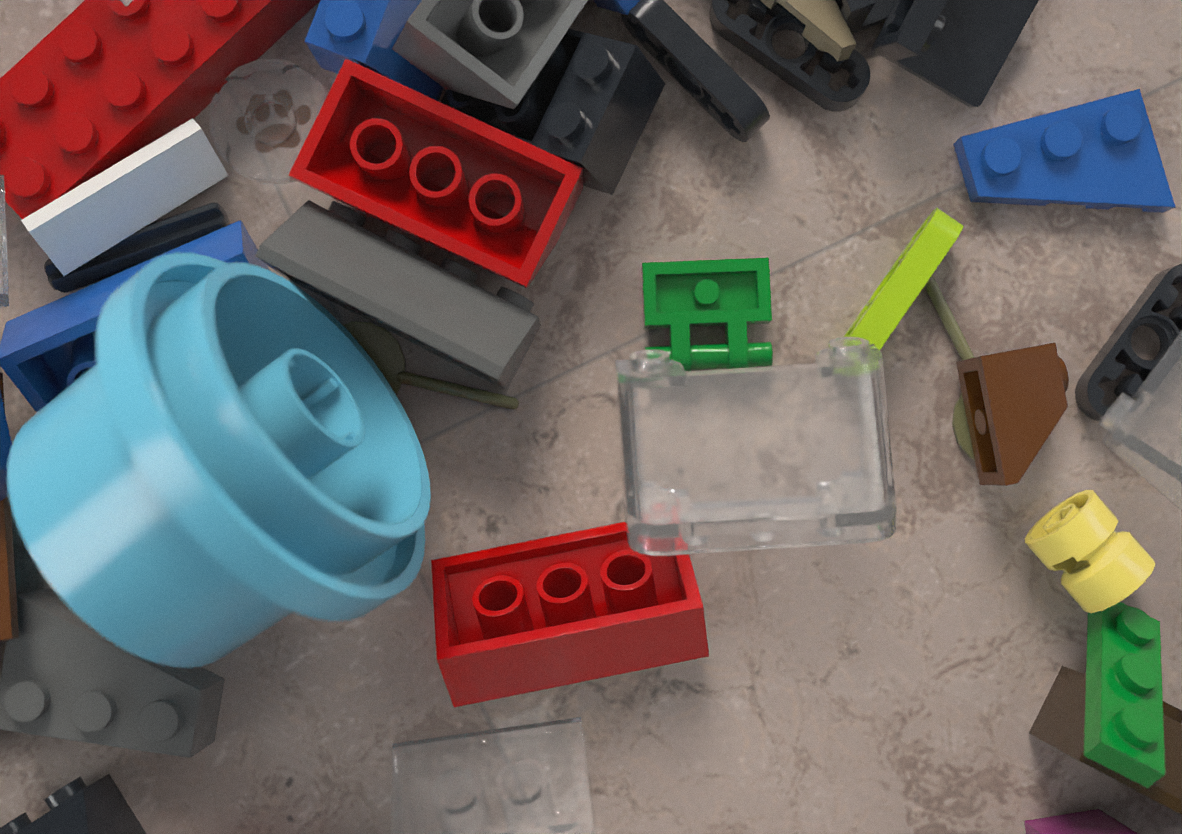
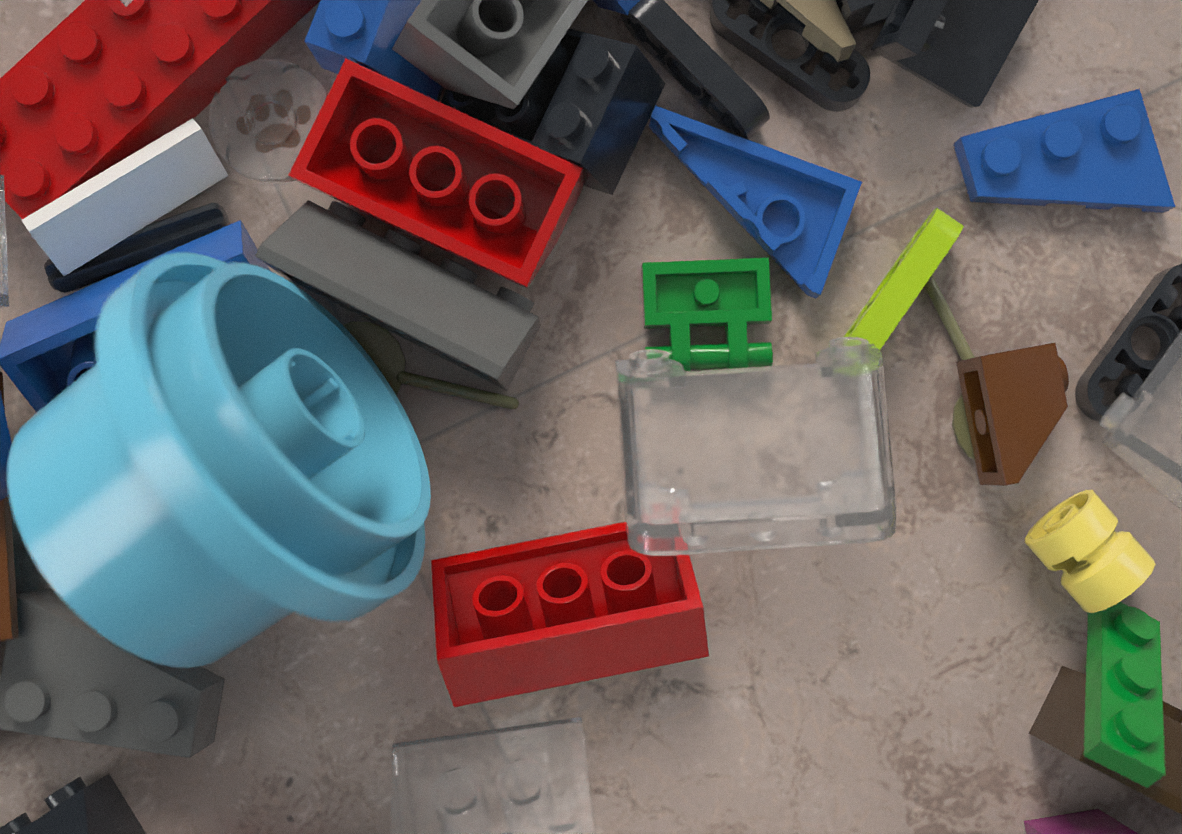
none -> blue wing [649,105,862,299]

